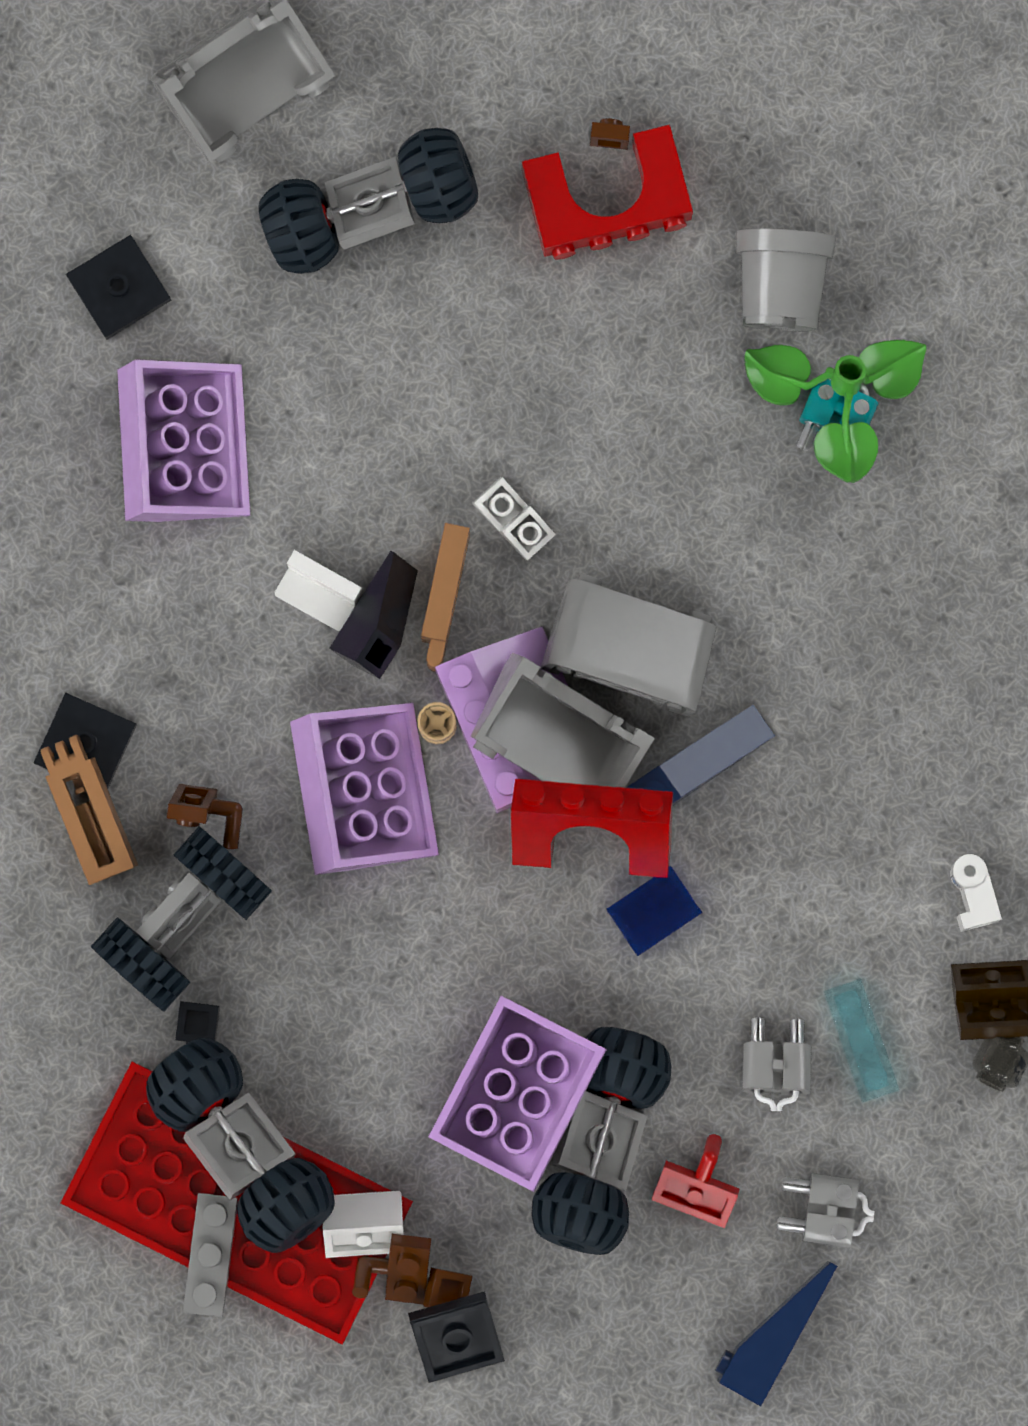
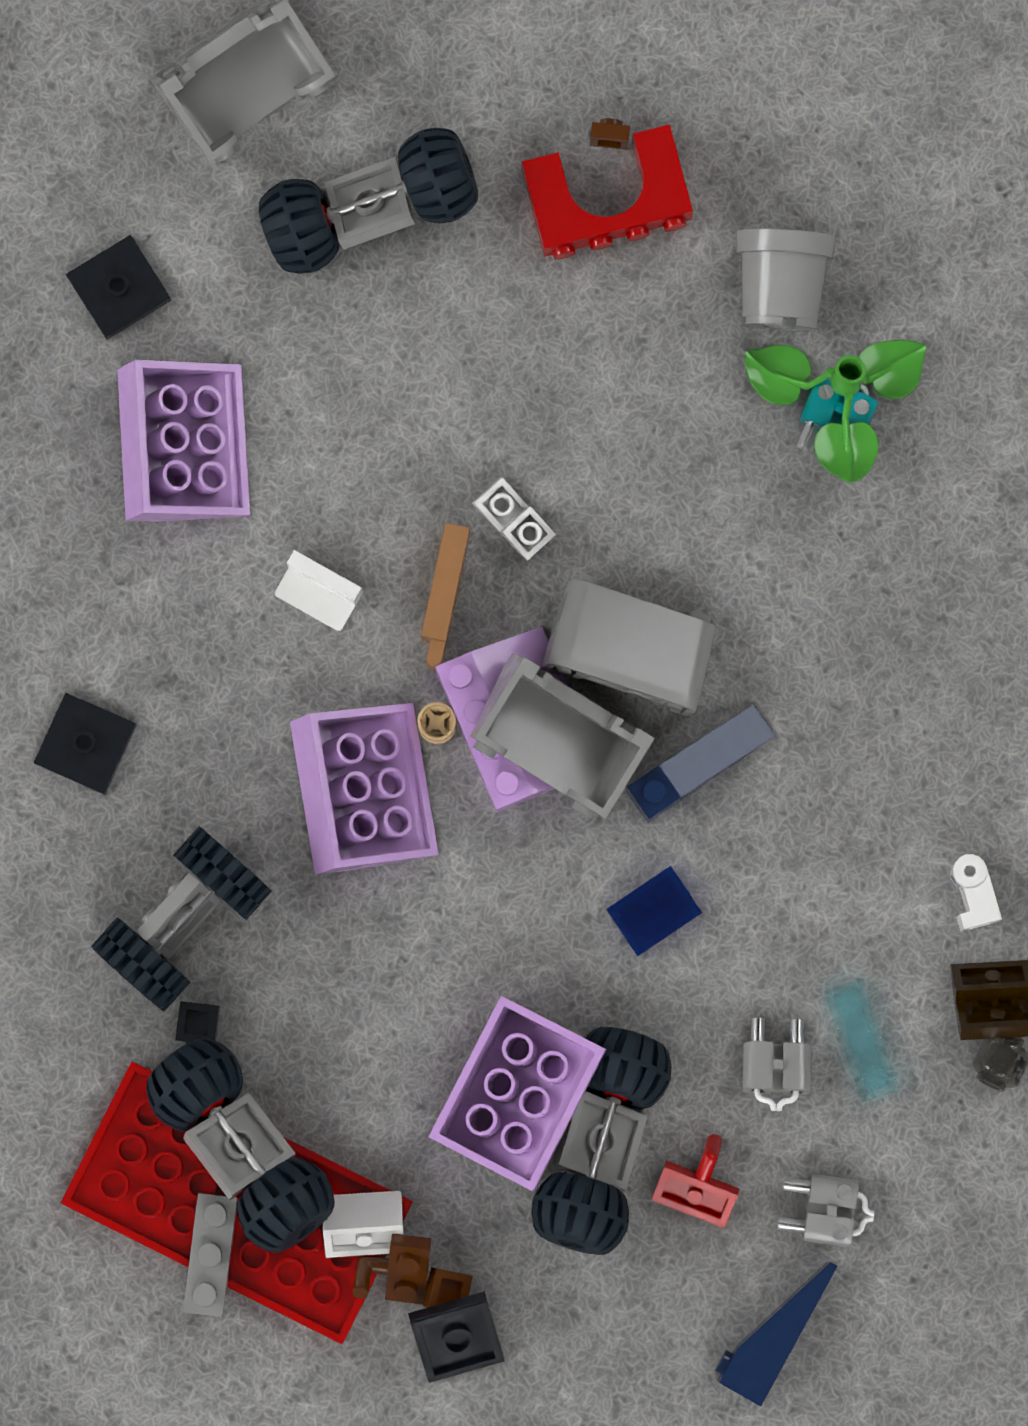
medium nougat hinge [41,735,138,885] -> none
reddish brown plate [167,784,243,849] -> none
black slope [329,551,418,679] -> none
red arch [511,779,673,878] -> none

